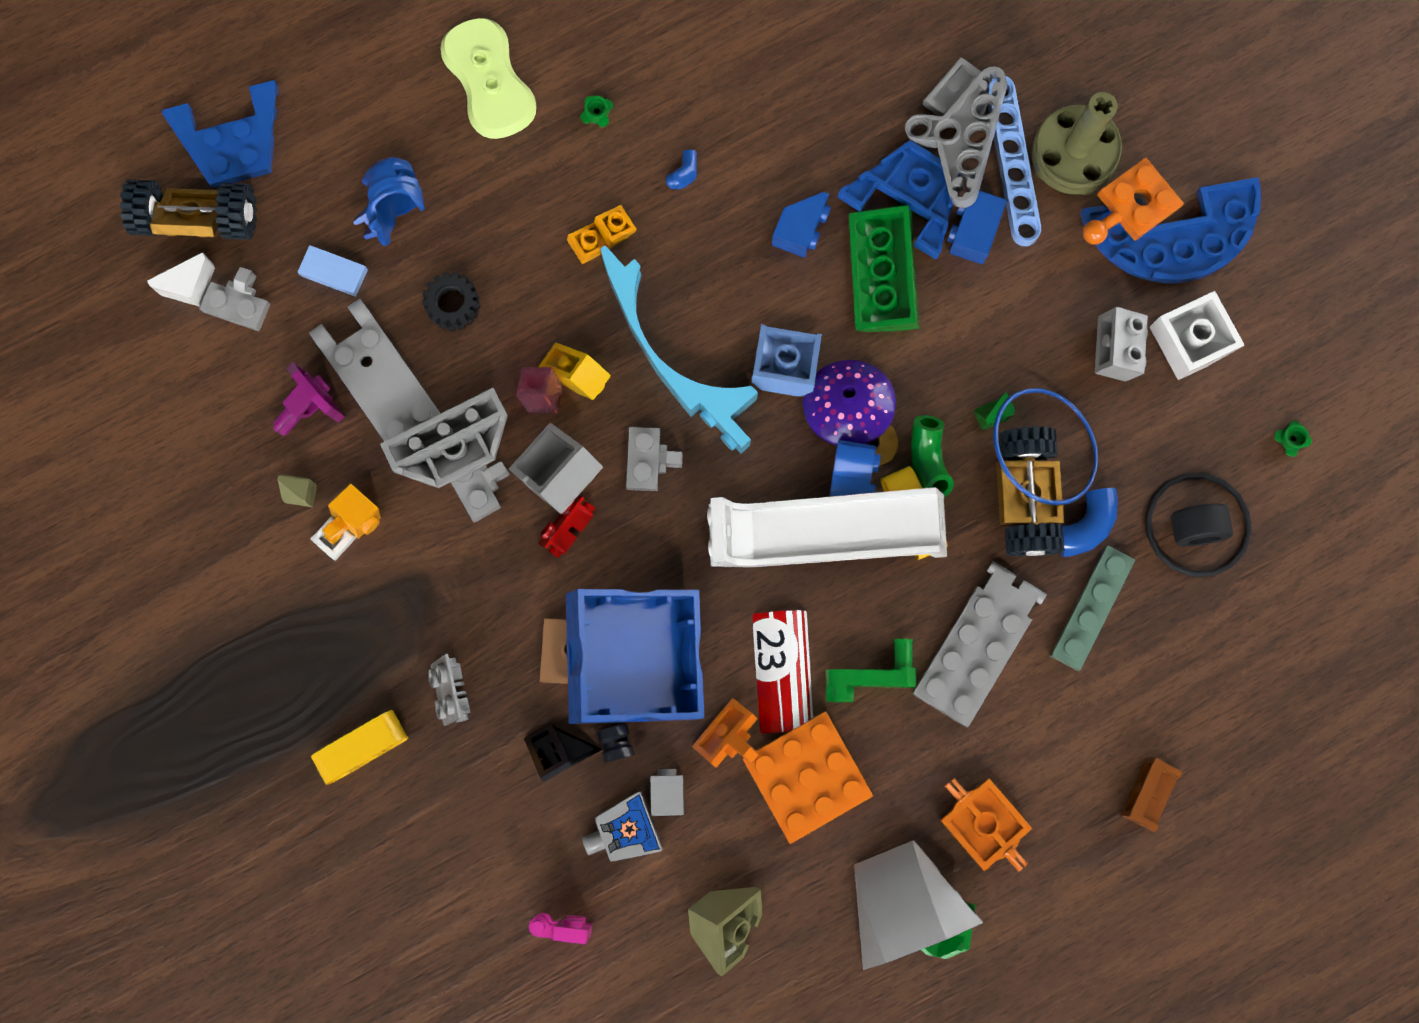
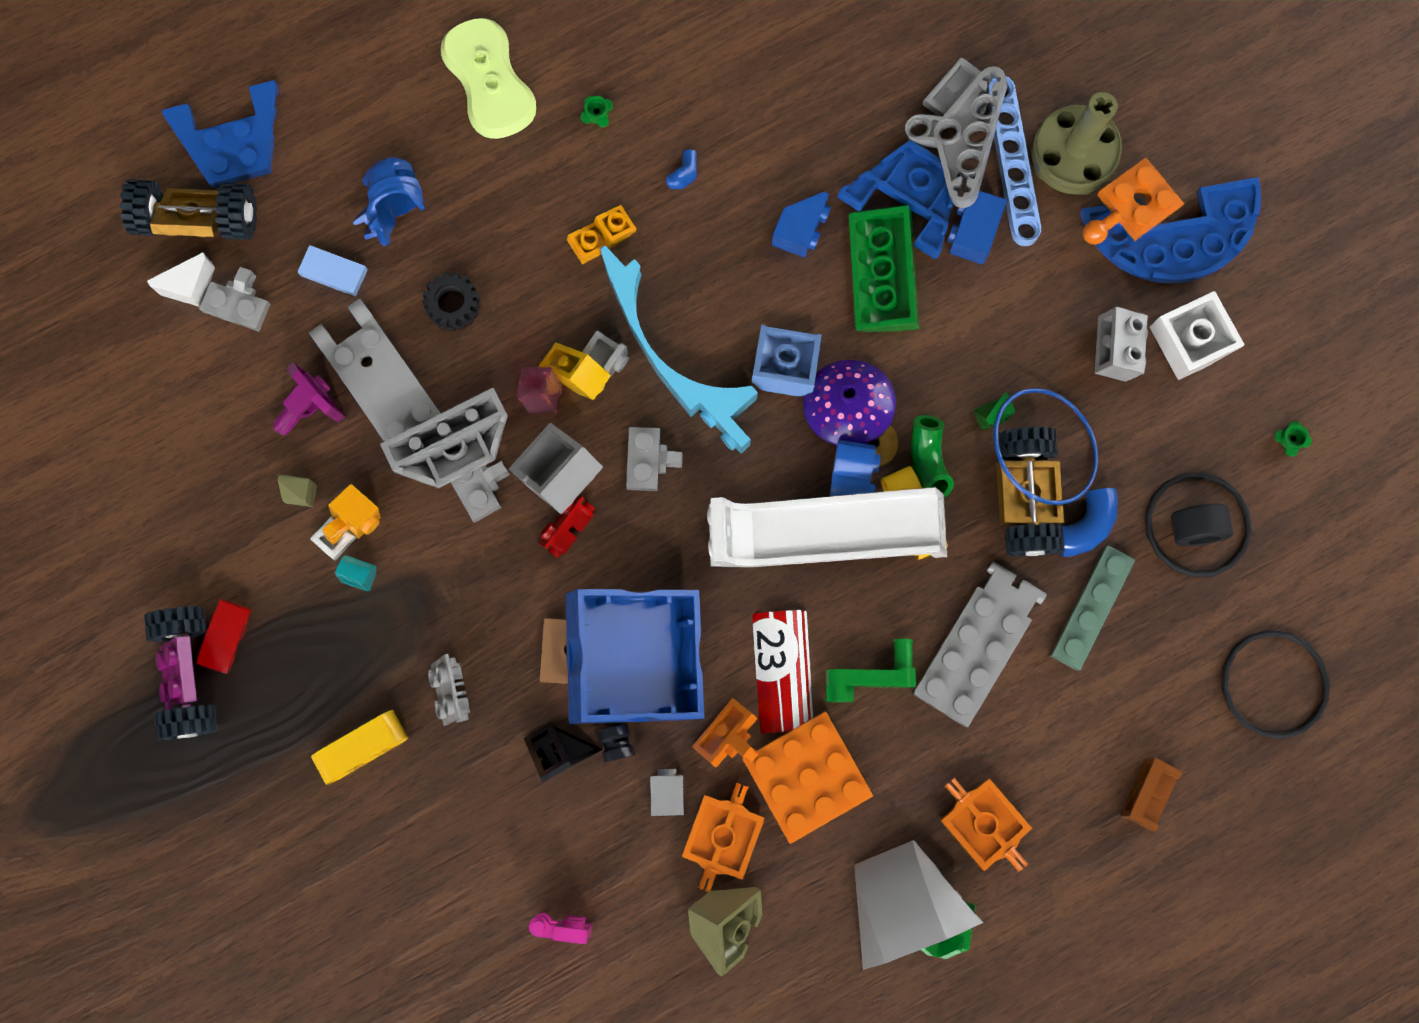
torso [582,791,663,862] -> none
none -> plate [144,606,218,740]
none -> red slope [196,599,252,674]
none -> teal brick [335,555,377,591]
none -> light grey bracket [582,331,629,378]
none -> orange plate [682,783,765,892]
none -> black piece [1222,630,1330,739]

